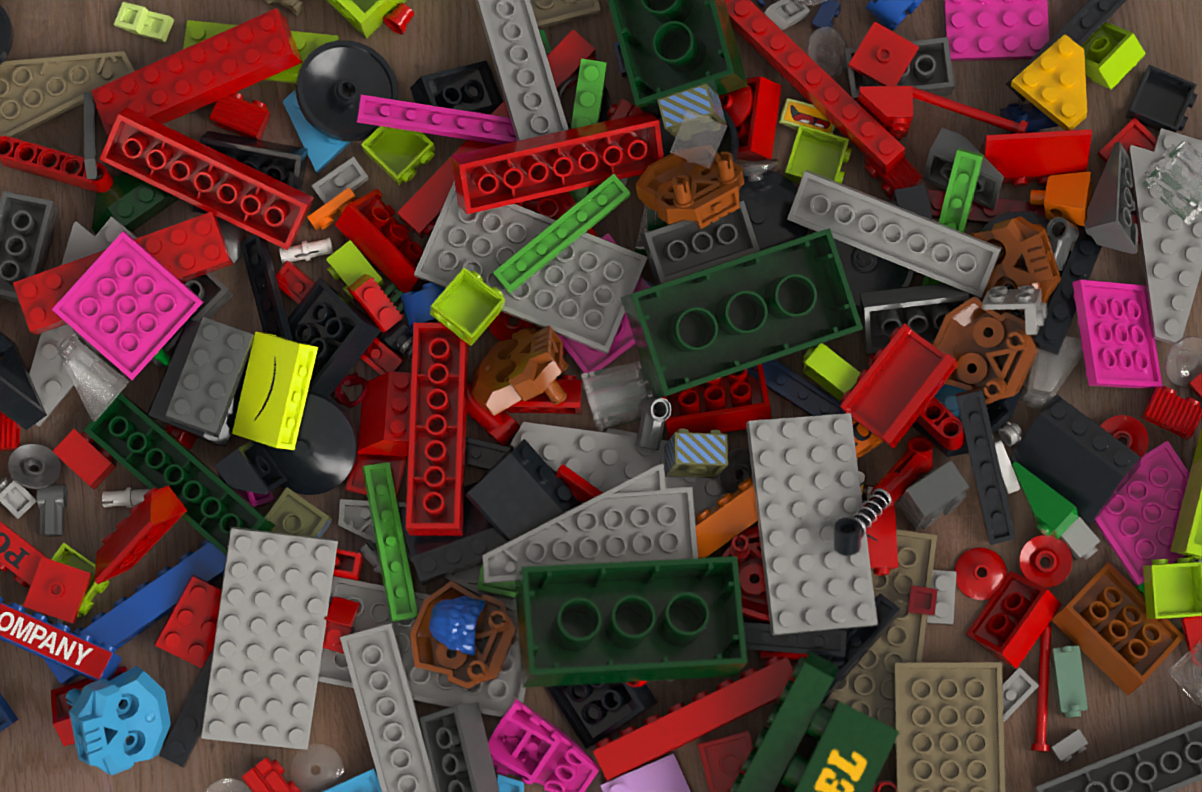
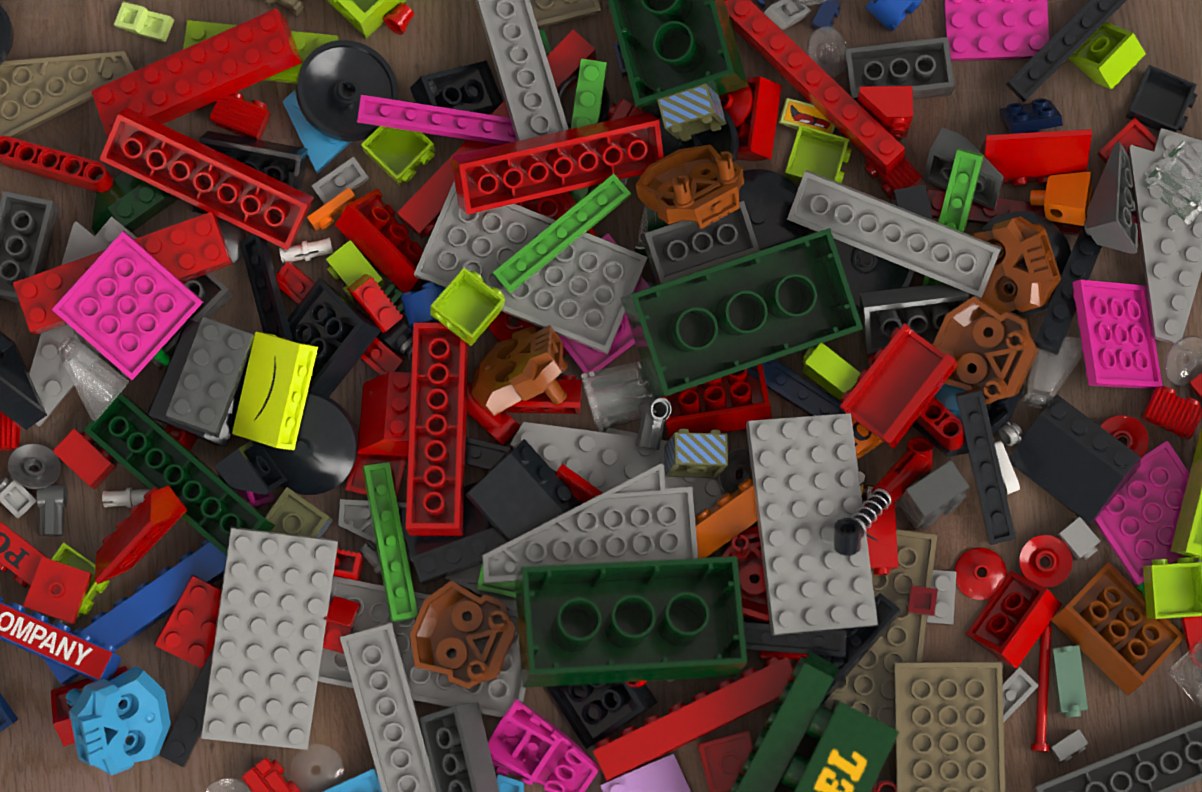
dark grey tile [84,92,97,179] -> none
dark red piece [334,371,368,408] -> none
blue hair [429,596,485,656] -> none
clear piece [670,109,727,169] -> none
clear dish [739,159,779,182] -> none
red plate [848,21,919,86] -> none
red bar [912,87,1028,134] -> none
light grey bracket [982,285,1047,335] -> none
yellow plate [1011,34,1087,131] -> none
green slope [1012,461,1078,540] -> none
dark grey piece [1046,217,1079,272] -> none

